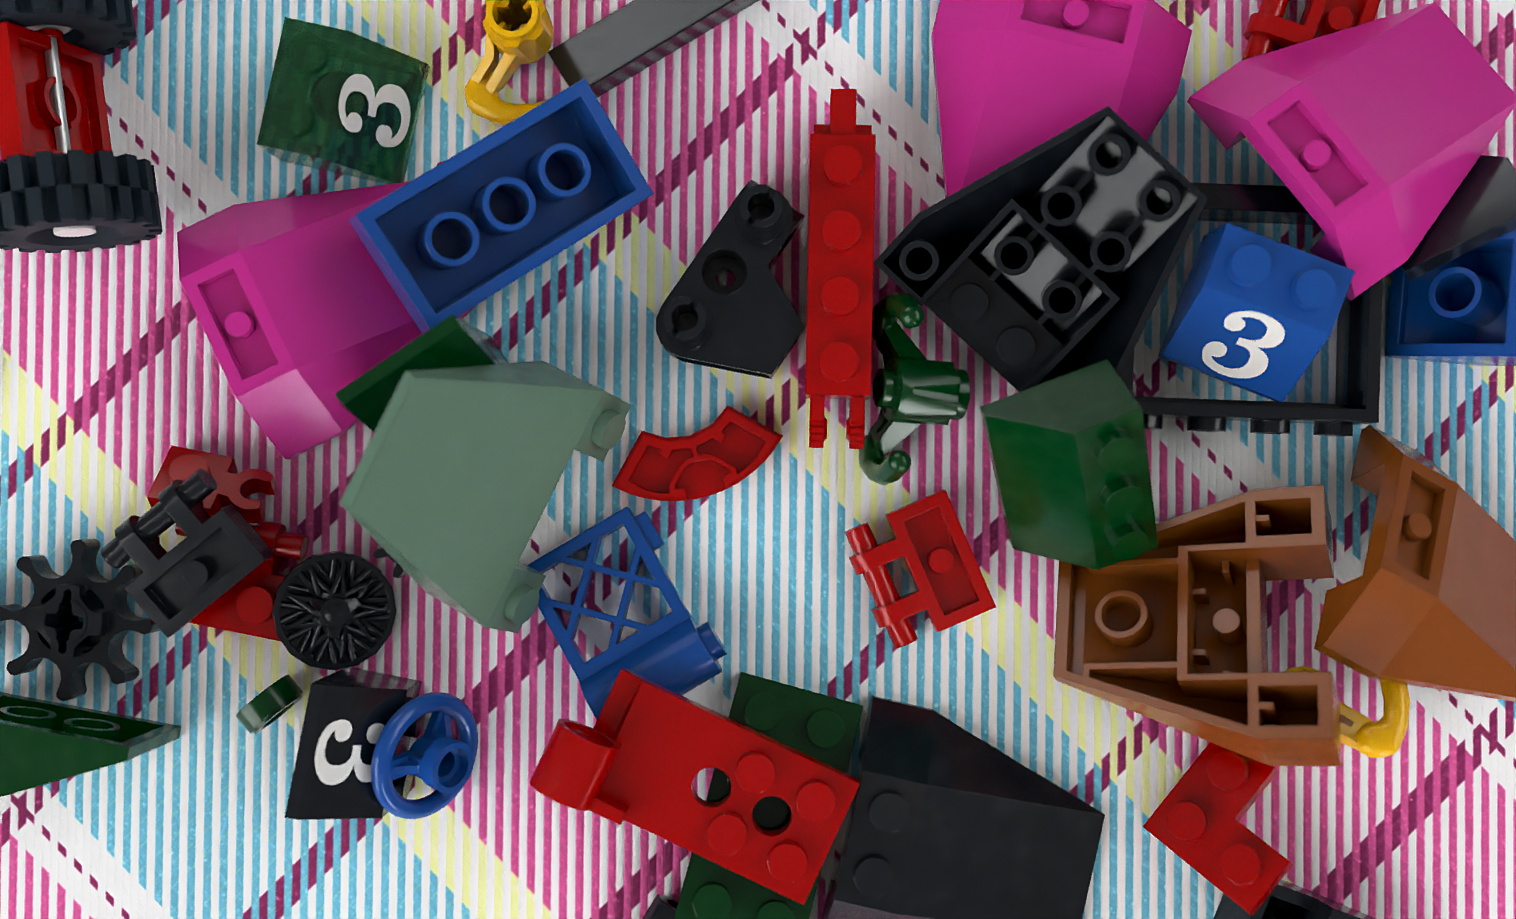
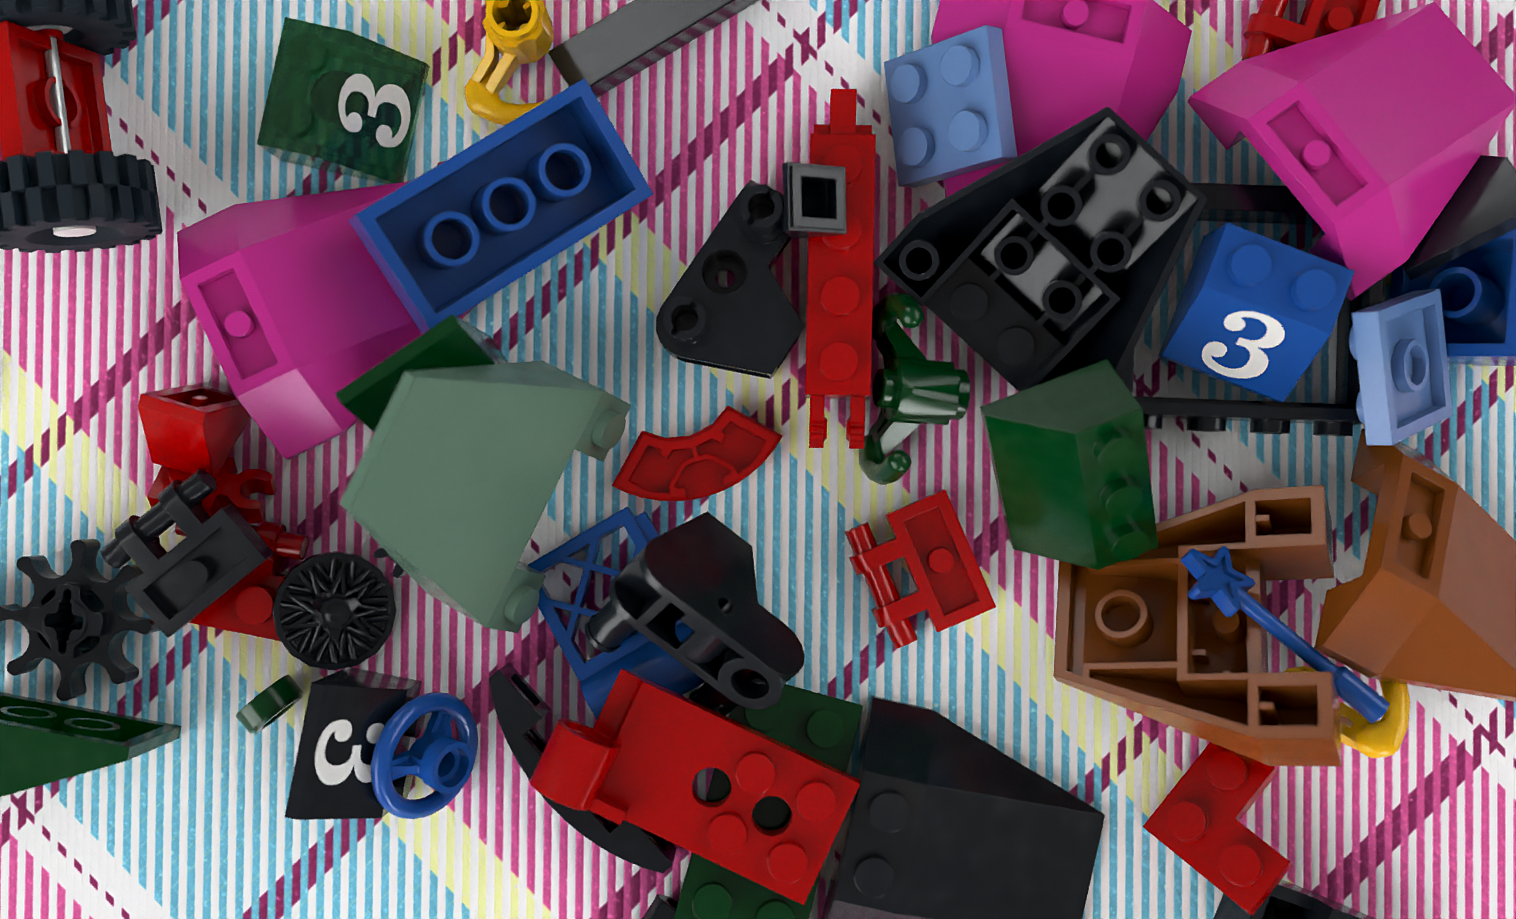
none -> red slope [138,384,251,479]
none -> black slope [489,662,676,873]
none -> black piece [584,512,805,716]
none -> black slope [782,162,847,239]
none -> medium blue plate [884,25,1017,188]
none -> blue piece [1181,546,1390,723]
none -> medium blue plate [1349,289,1453,445]

